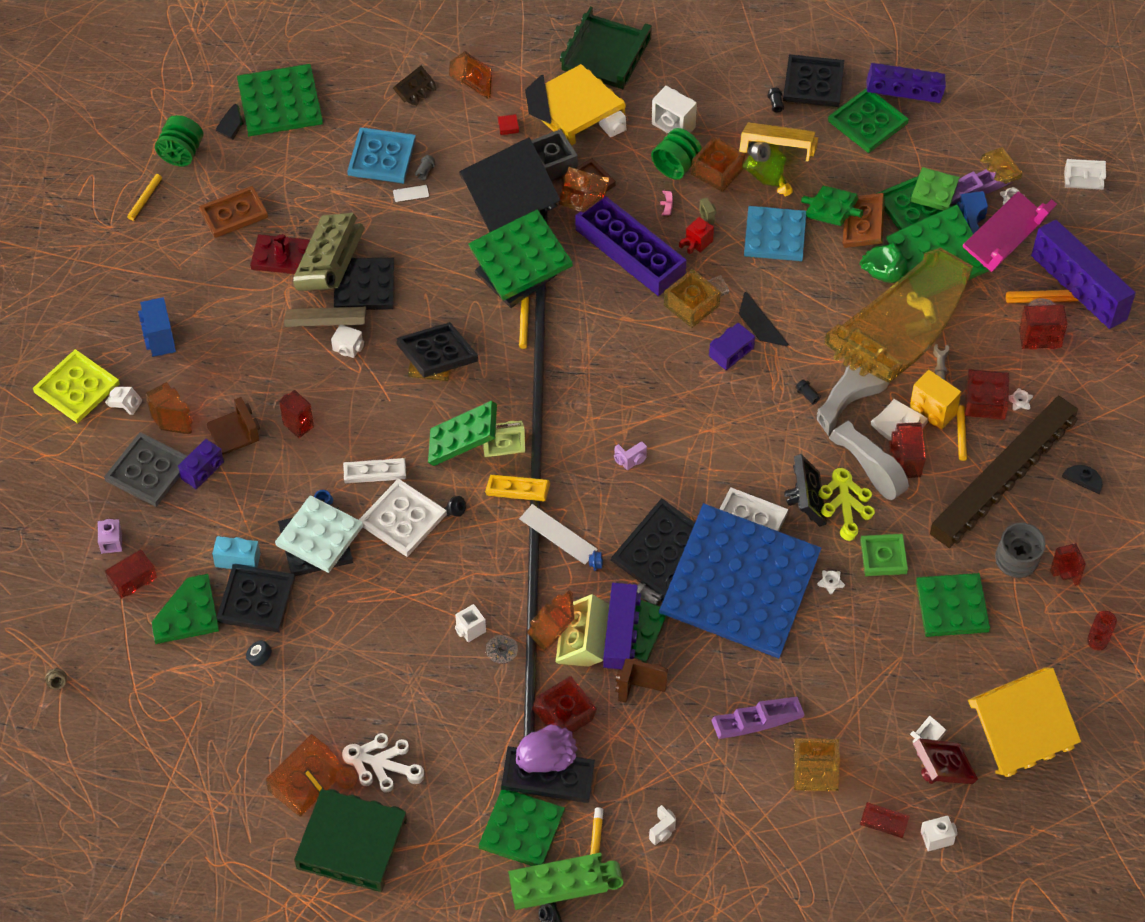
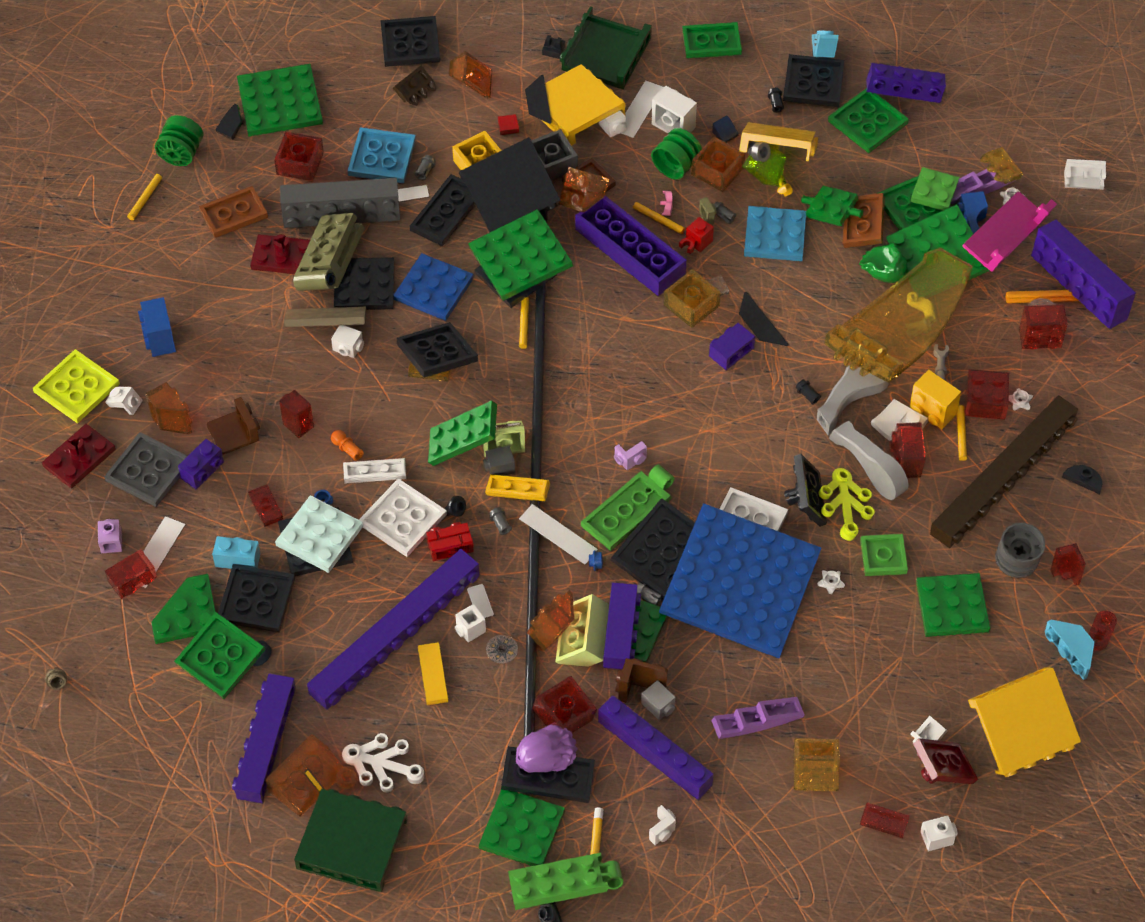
none -> dark red plate [42,423,116,489]
none -> white sticker [126,516,185,588]
none -> green plate [174,612,266,699]
none -> dark purple brick [232,673,296,803]
none -> clear red plate [248,484,284,527]
none -> clear red brick [274,131,324,182]
none -> dark grey brick [280,178,400,228]
none -> dark purple brick [307,549,480,710]
none -> orange pin [331,430,364,461]
none -> black plate [381,16,440,67]
none -> blue plate [393,253,474,321]
none -> black plate [410,174,475,246]
none -> yellow tile [418,642,448,705]
none -> red brick [426,522,474,562]
none -> yellow brick [452,131,502,170]
none -> white sticker [467,584,494,618]
none -> dark grey brick [483,445,515,476]
none -> dark grey pin [490,507,512,535]
none -> black tile [542,35,565,59]
none -> bright green hinge [581,464,675,551]
none -> dark purple brick [598,695,713,800]
none -> white sticker [621,80,664,138]
none -> yellow bar [633,202,685,235]
none -> light grey brick [641,680,675,720]
none -> green plate [682,22,742,58]
none -> dark blue slope [712,116,739,144]
none -> dark grey pin [714,201,736,224]
none -> medium azure slope [812,31,839,58]
none -> medium azure slope [1045,619,1094,680]

